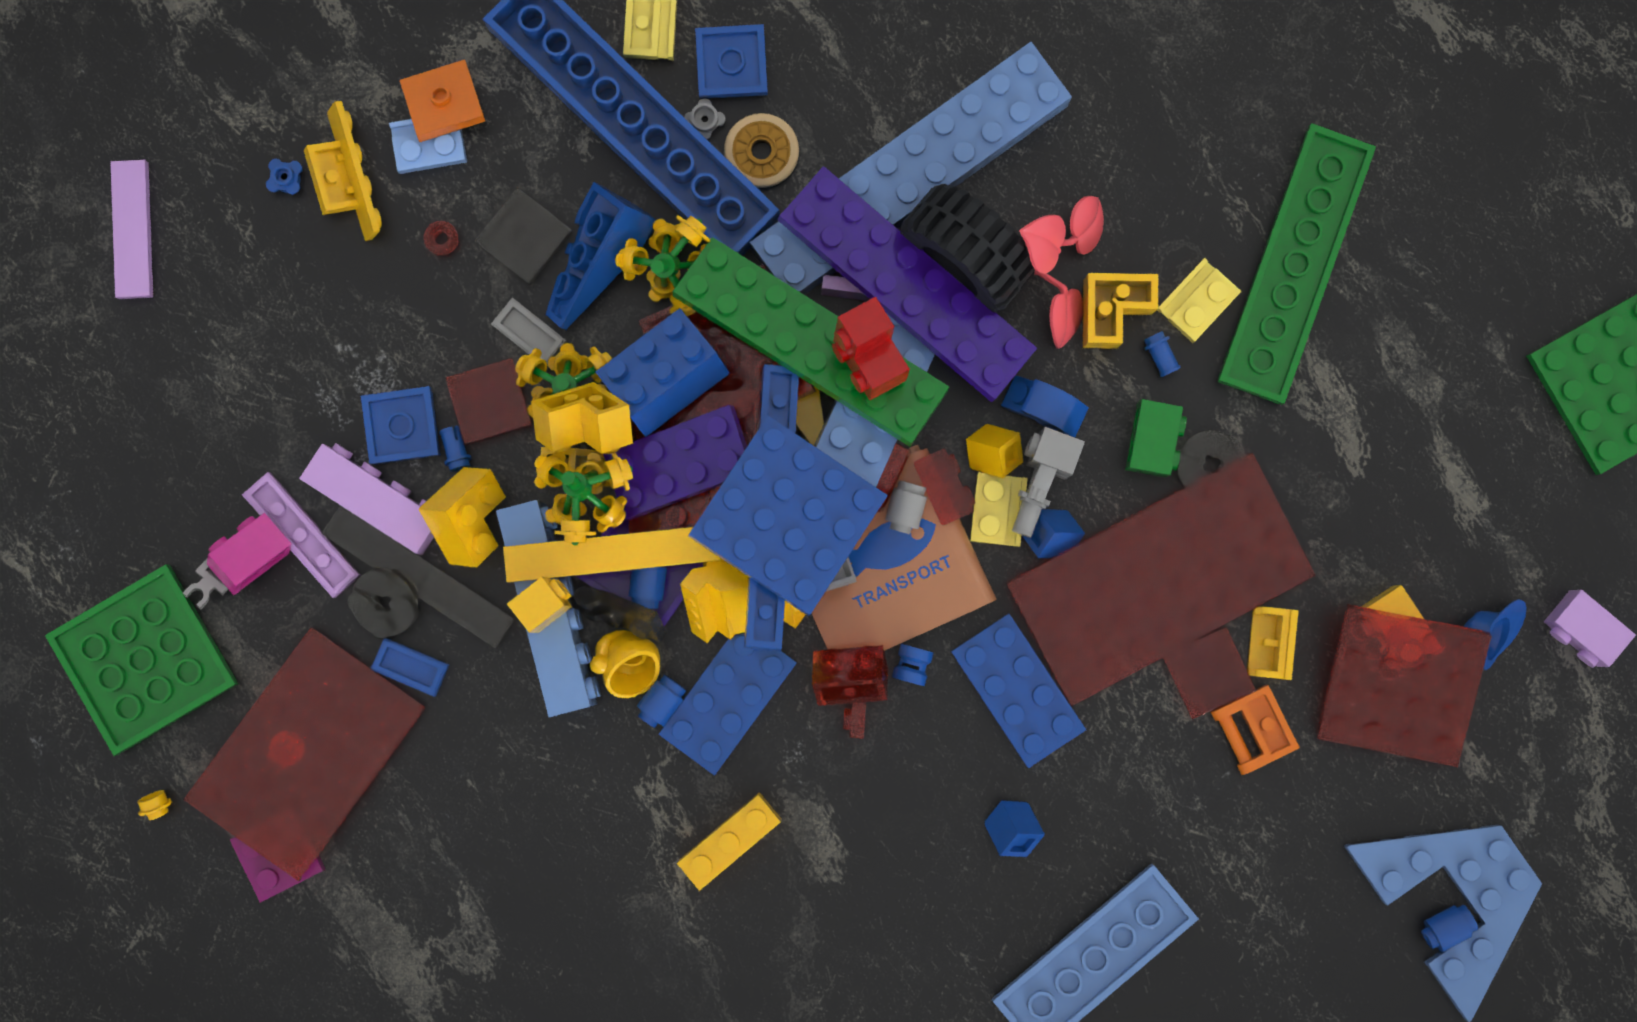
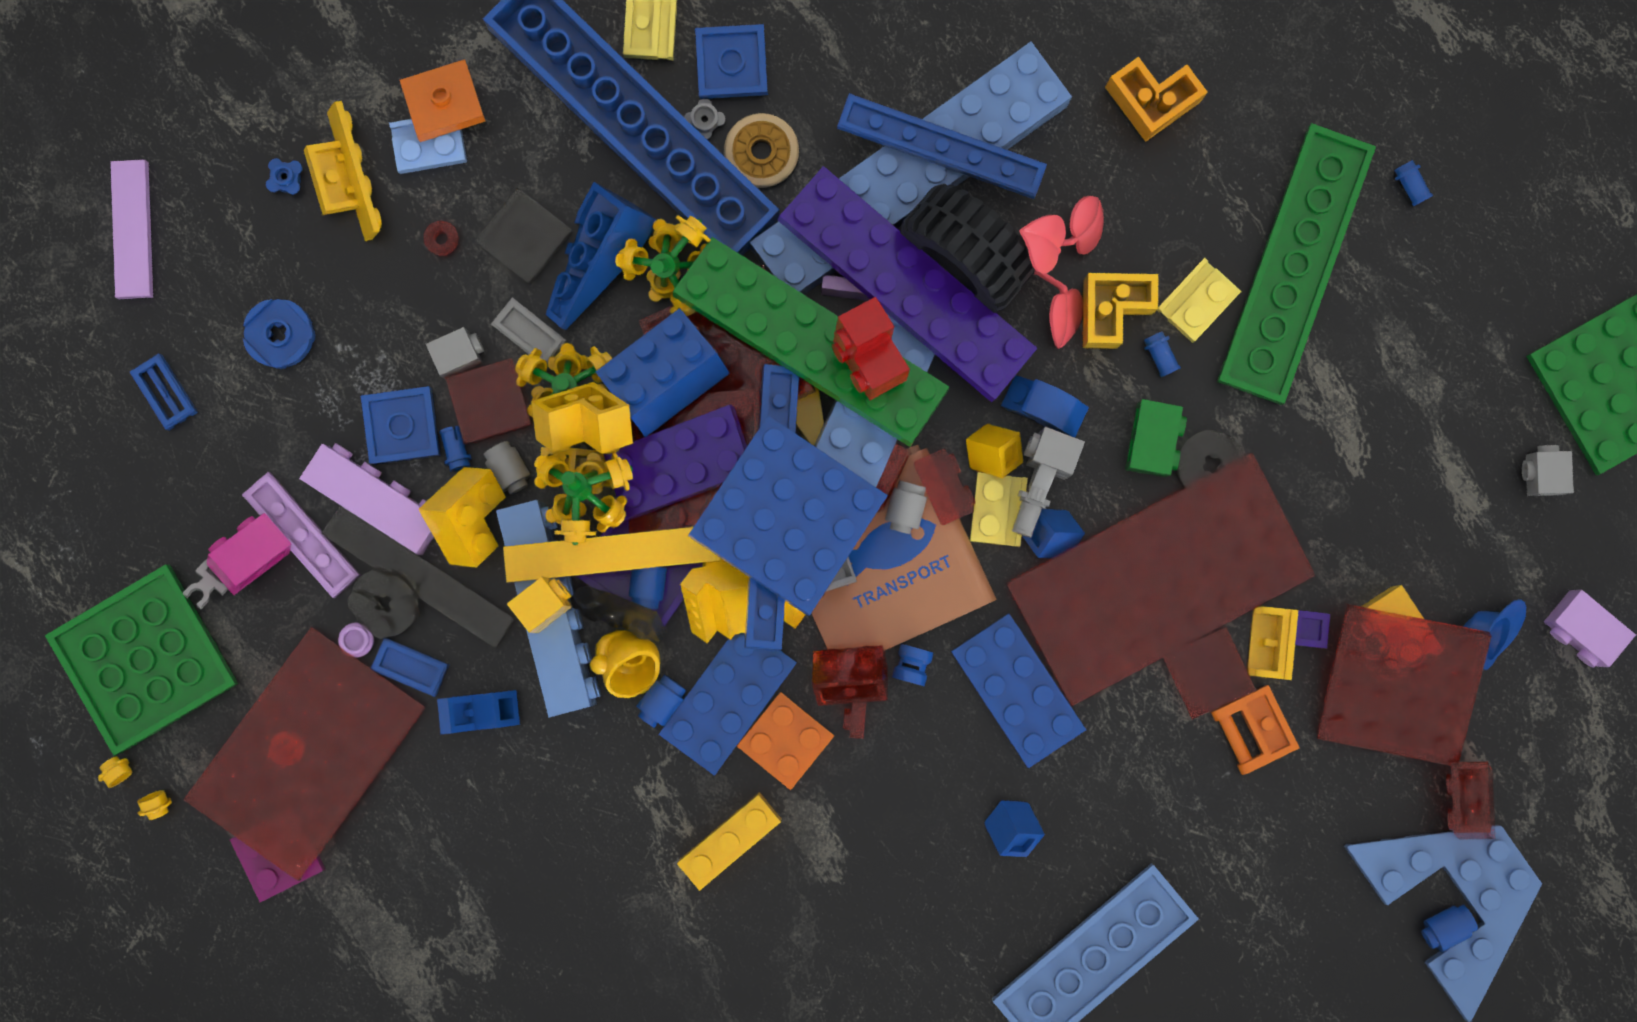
none -> yellow plate [98,756,133,788]
none -> blue tile [130,353,198,431]
none -> blue plate [243,299,316,369]
none -> lavender plate [338,623,374,657]
none -> light grey brick [426,327,484,380]
none -> blue brick [437,690,520,734]
none -> light grey brick [483,441,531,495]
none -> orange plate [737,692,835,790]
none -> blue tile [837,93,1047,199]
none -> light orange brick [1105,57,1208,142]
none -> dark purple plate [1295,610,1330,649]
none -> blue pin [1394,160,1433,207]
none -> clear red brick [1446,761,1496,840]
none -> light grey brick [1522,445,1574,496]

